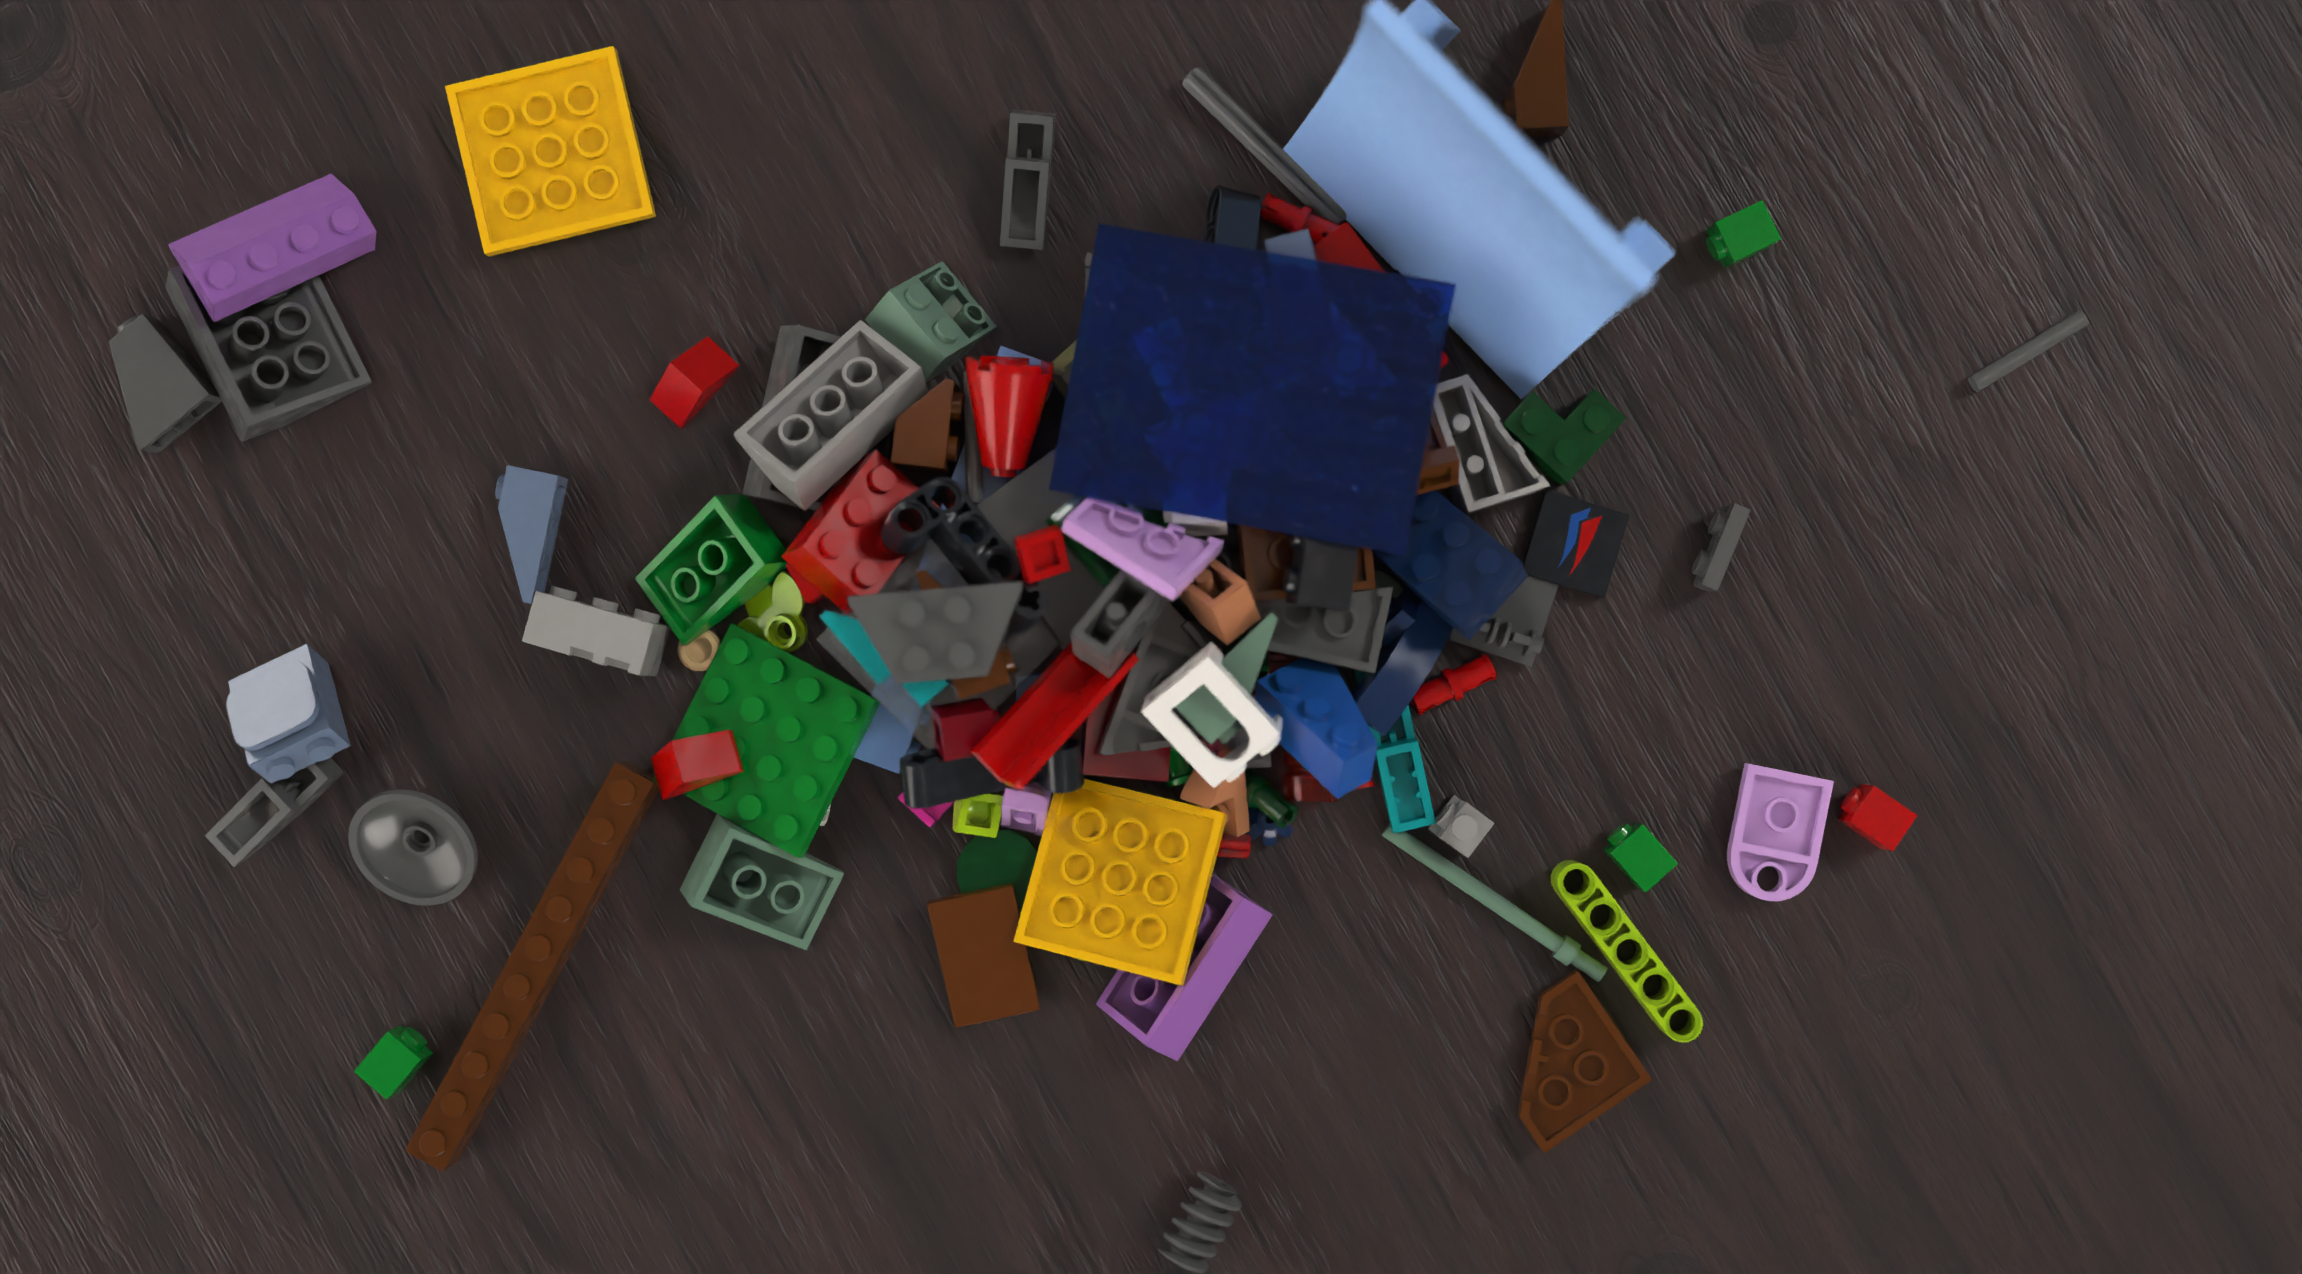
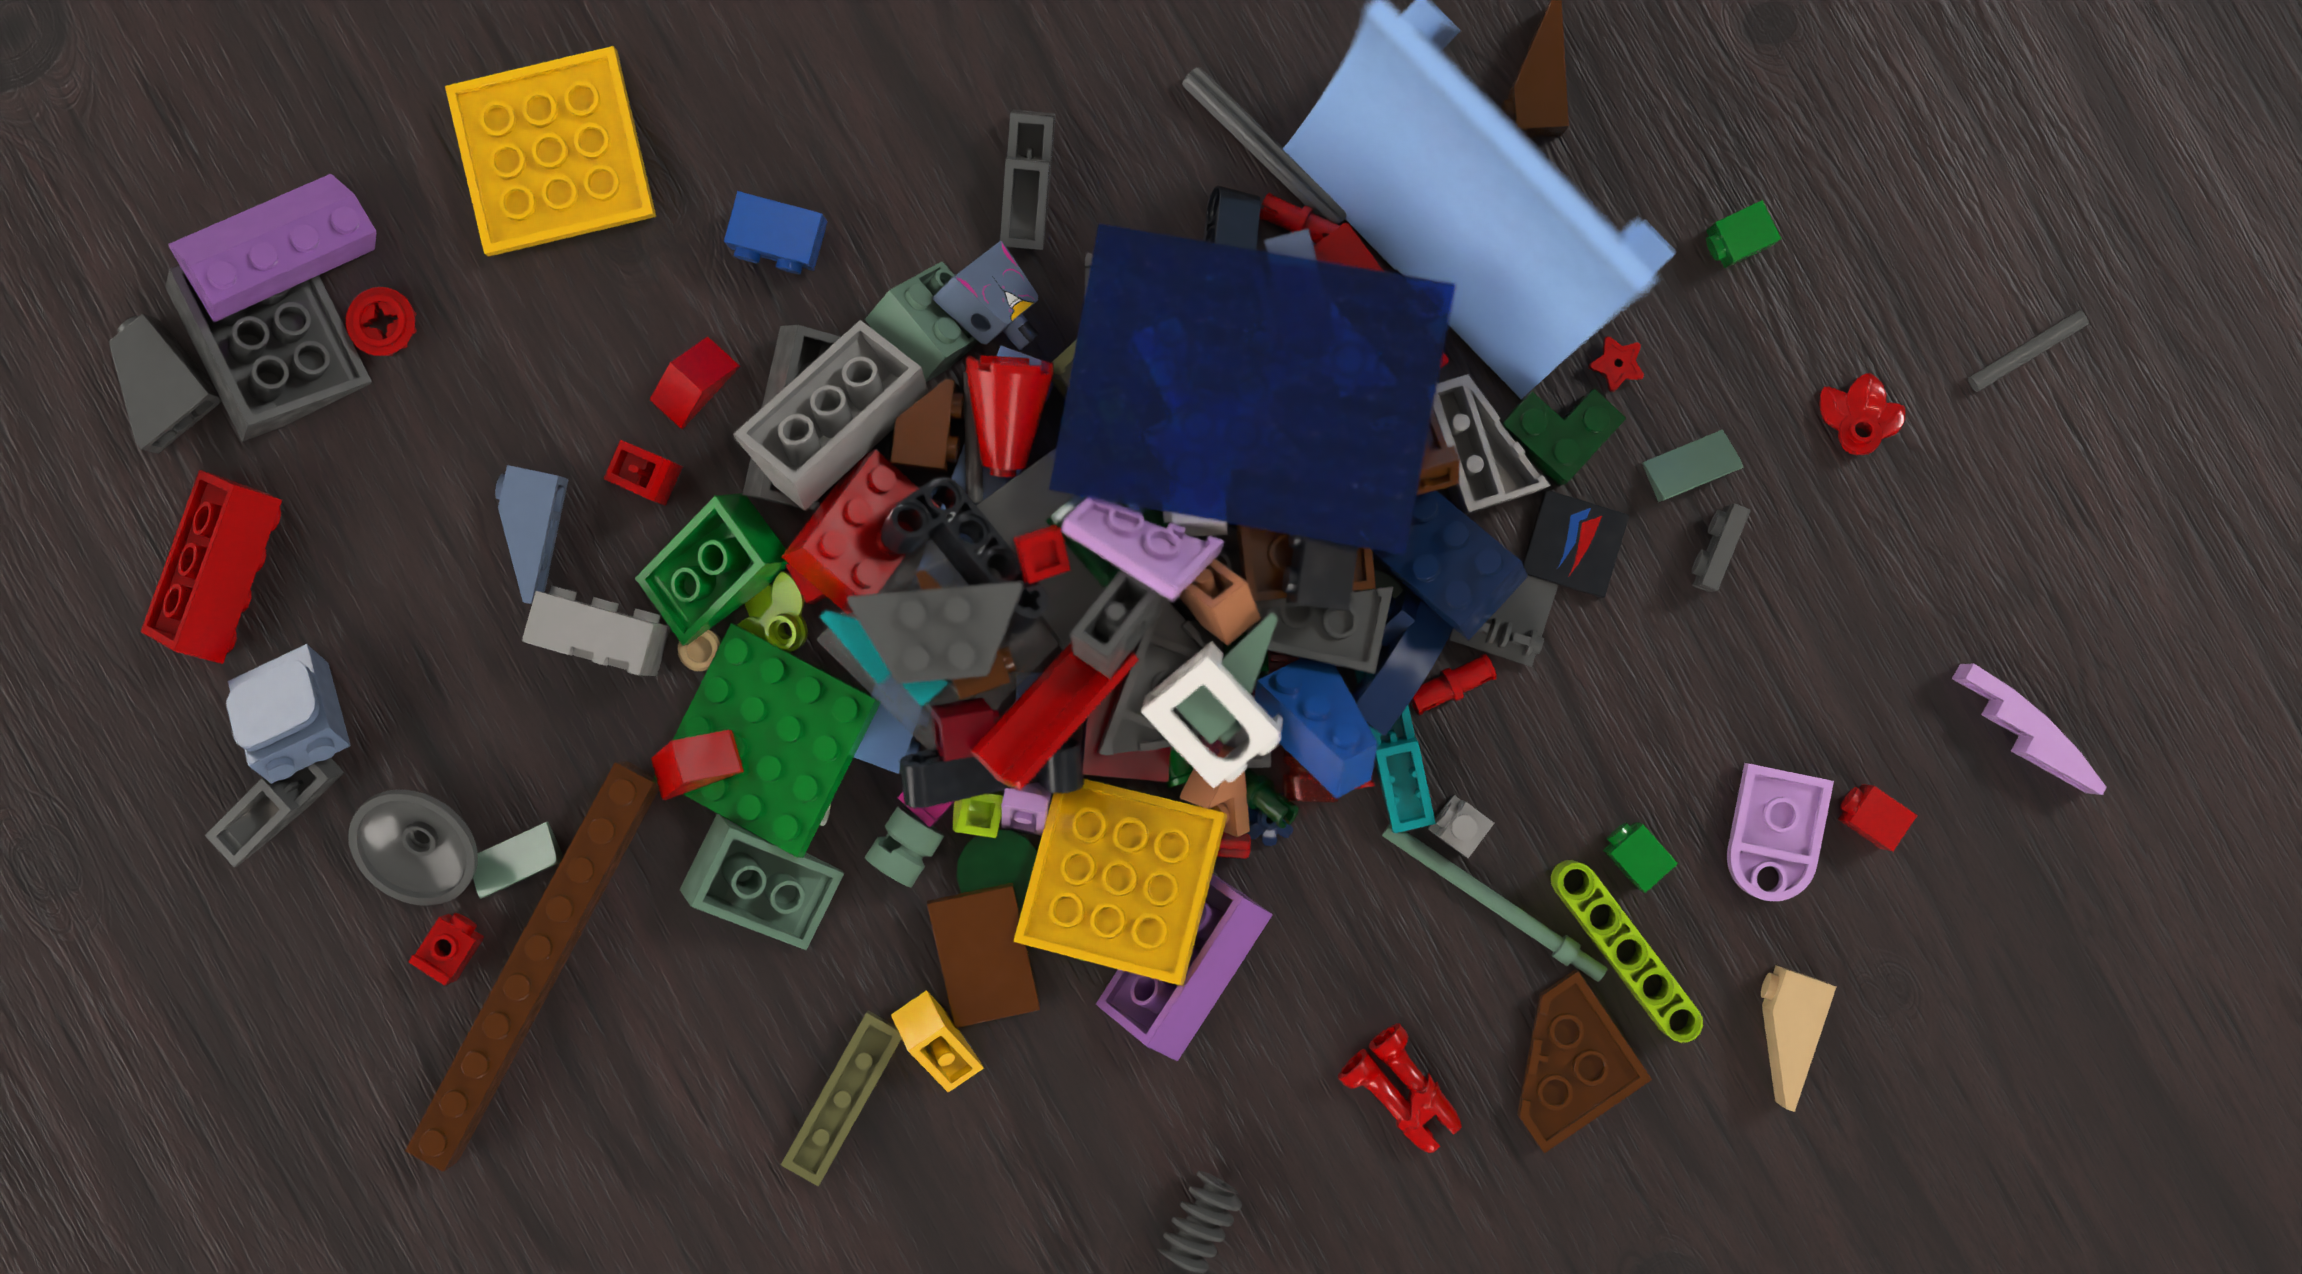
green brick [354,1025,433,1100] -> none
none -> red slope [141,469,282,664]
none -> red gear [346,287,417,356]
none -> red brick [408,913,485,986]
none -> sand green slope [473,822,564,899]
none -> red slope [603,439,683,506]
none -> blue brick [724,191,828,274]
none -> olive plate [781,1010,902,1187]
none -> sand green wheel [864,806,945,887]
none -> yellow slope [891,990,984,1093]
none -> sand blue torso [932,241,1039,351]
none -> red piece [1338,1023,1462,1153]
none -> red plate [1589,336,1644,392]
none -> sand green slope [1642,429,1744,502]
none -> tan slope [1761,965,1836,1112]
none -> red plate [1819,373,1905,455]
none -> lavender slope [1952,664,2107,795]

